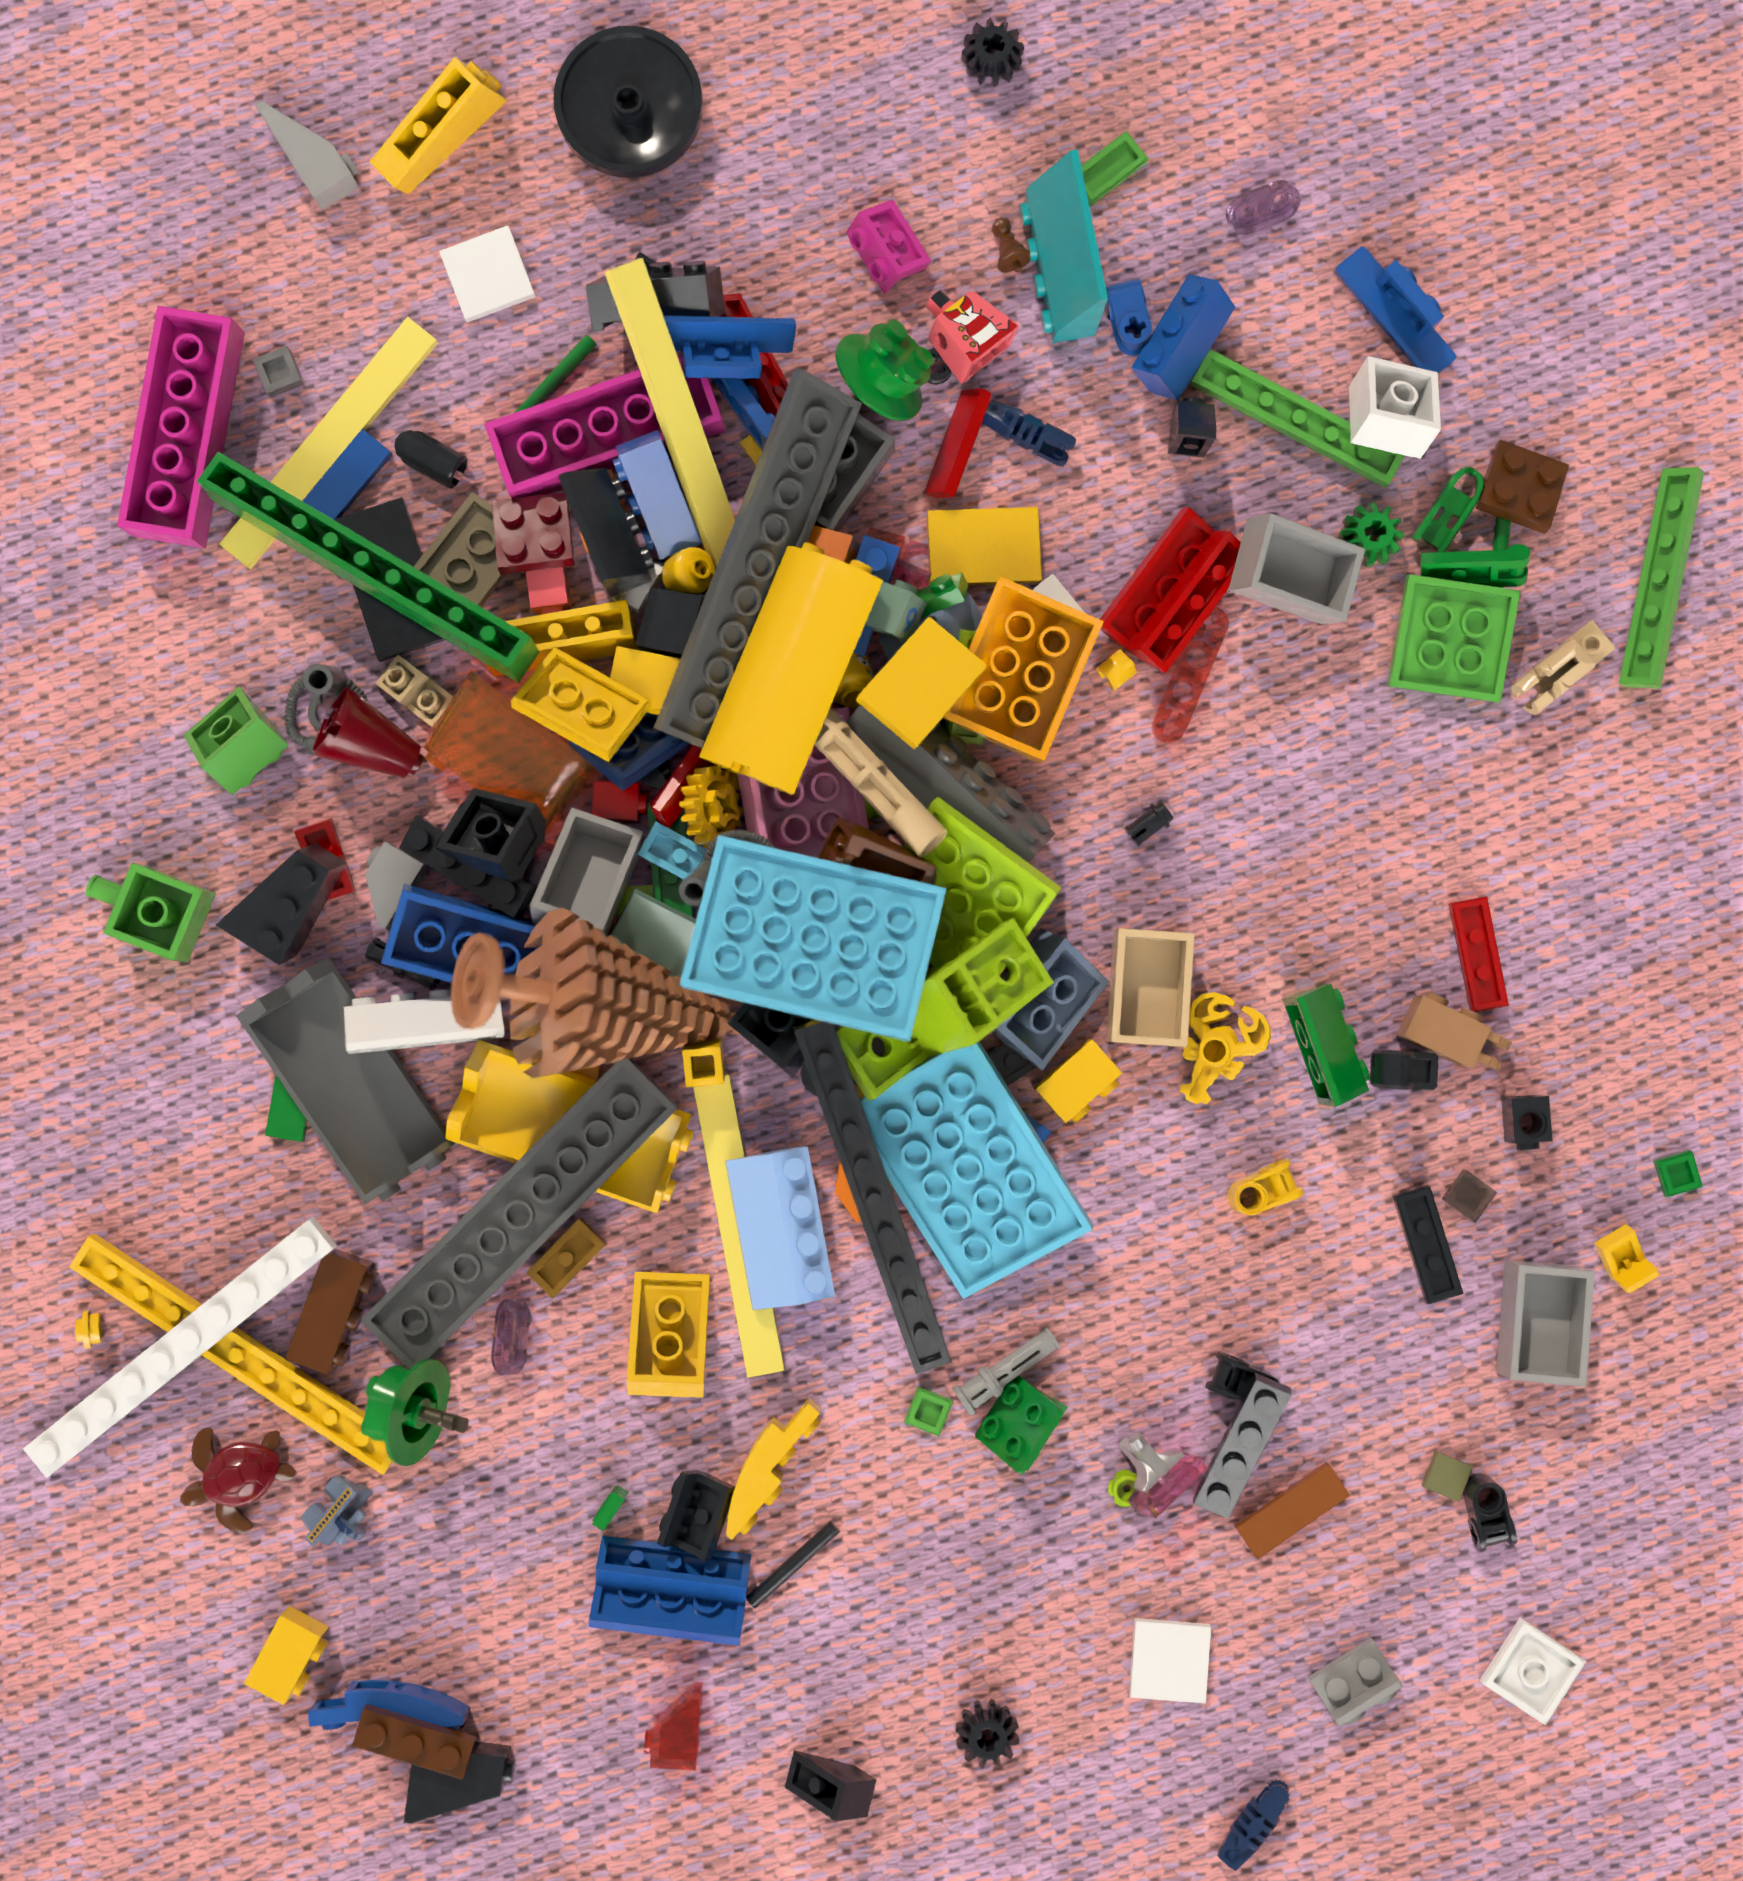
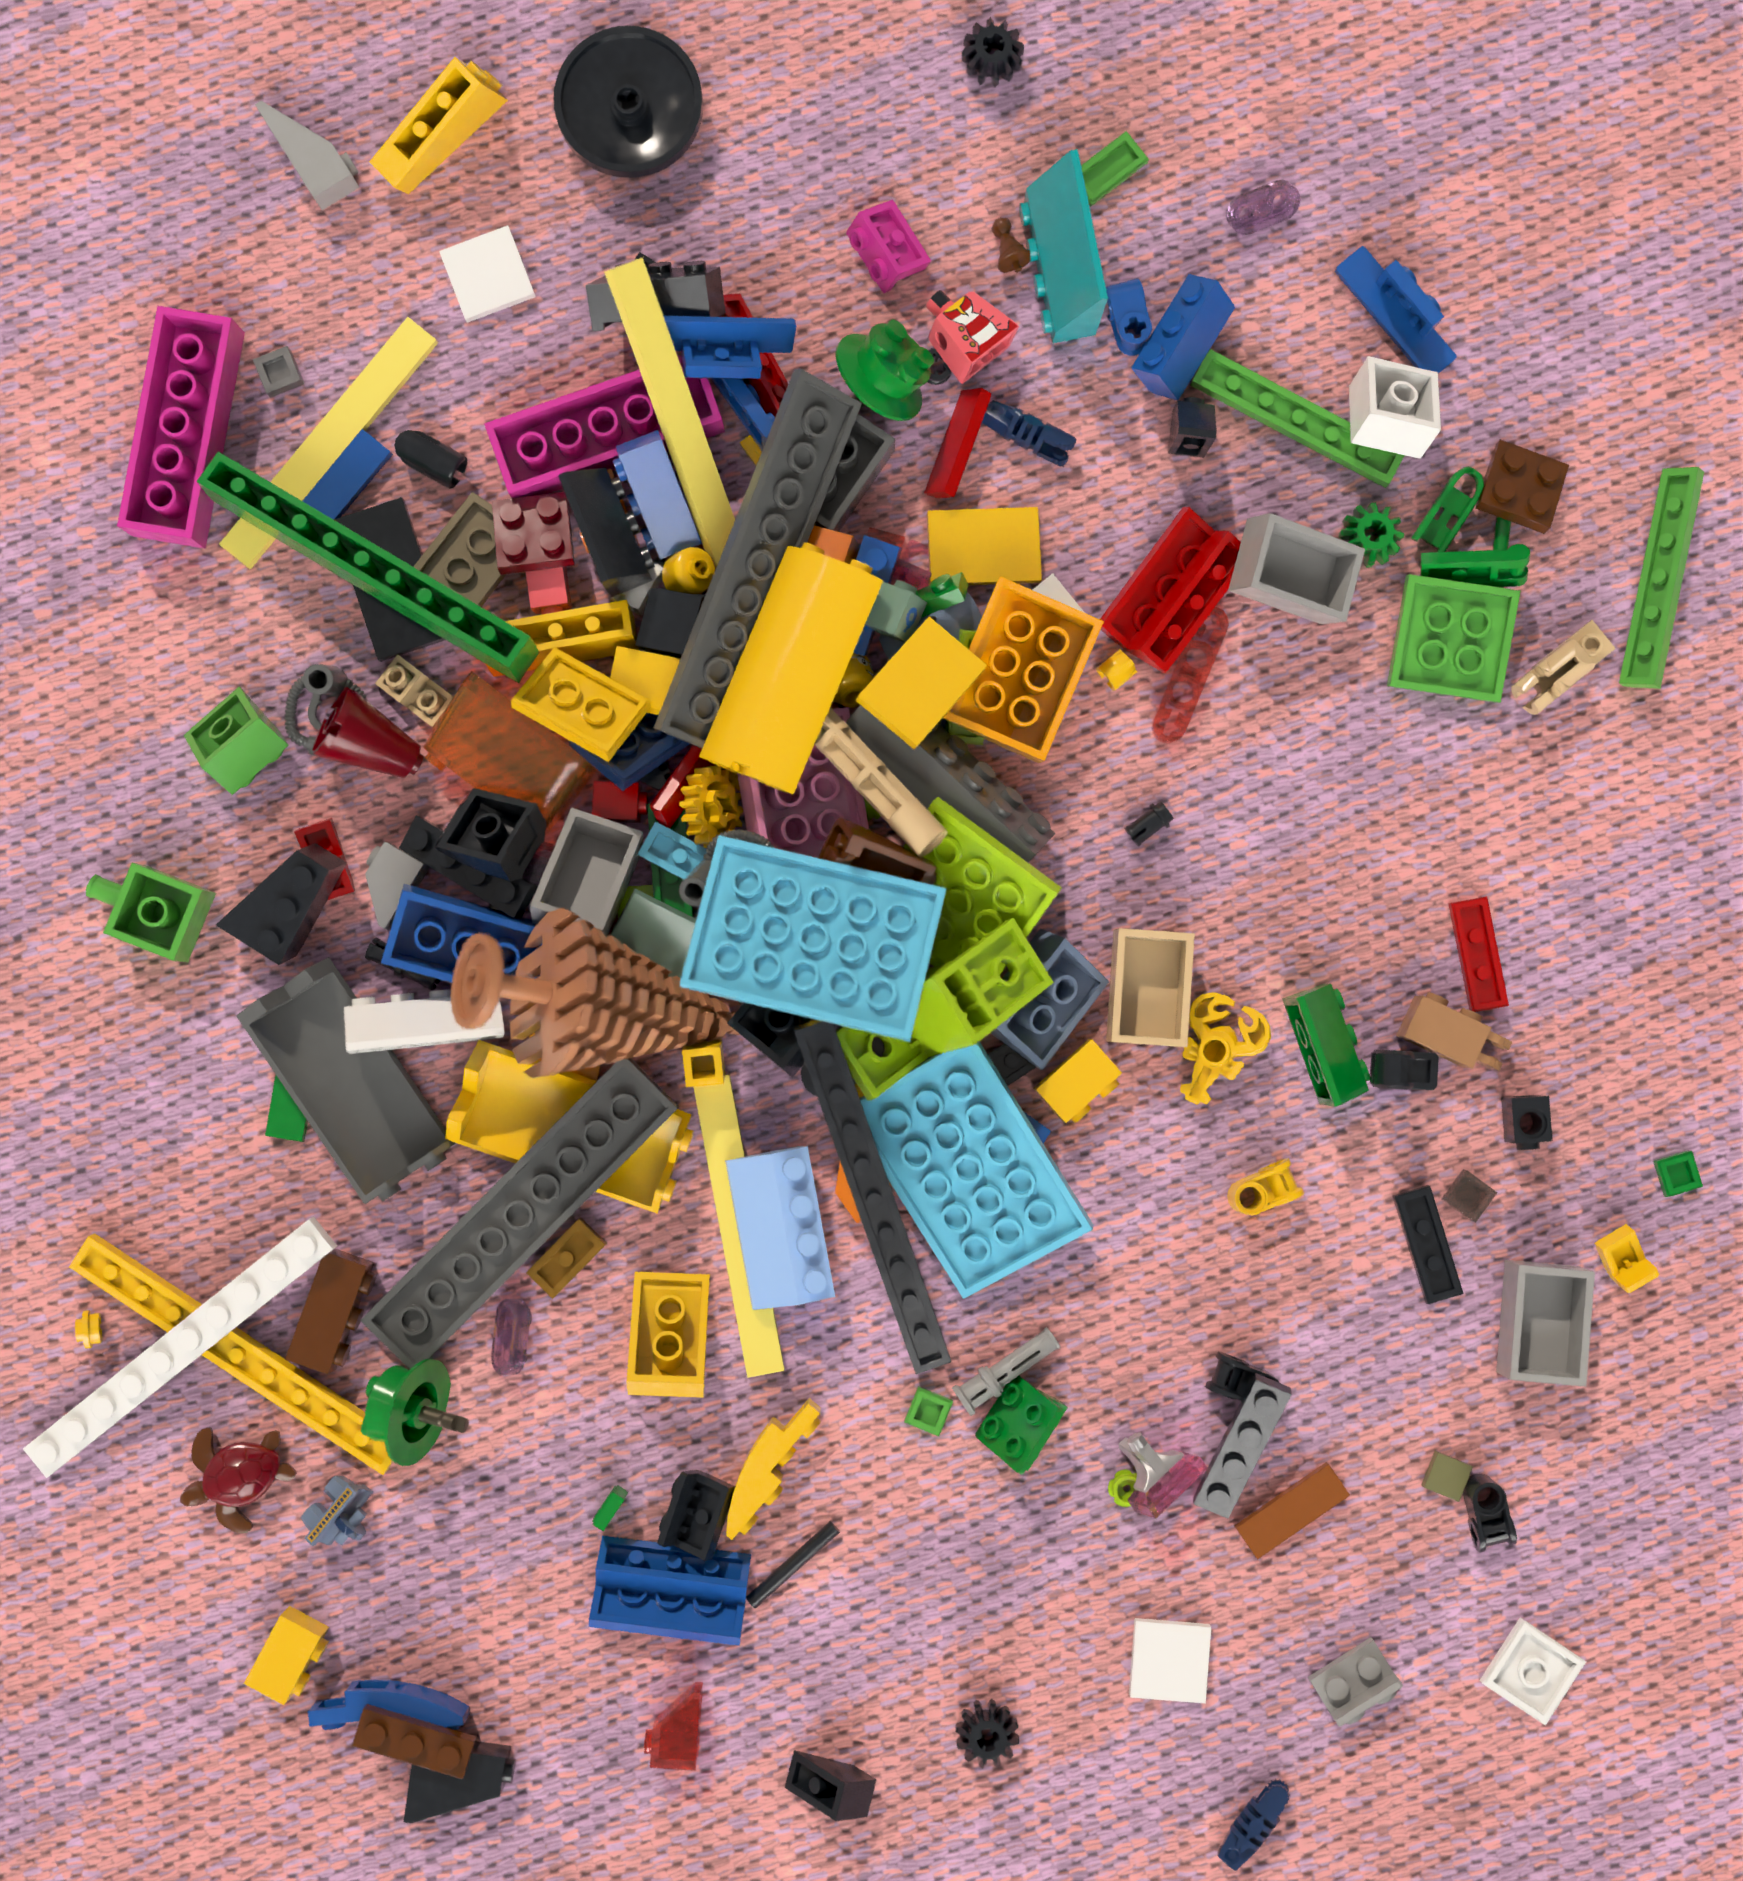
green bar [514,334,597,413] -> none

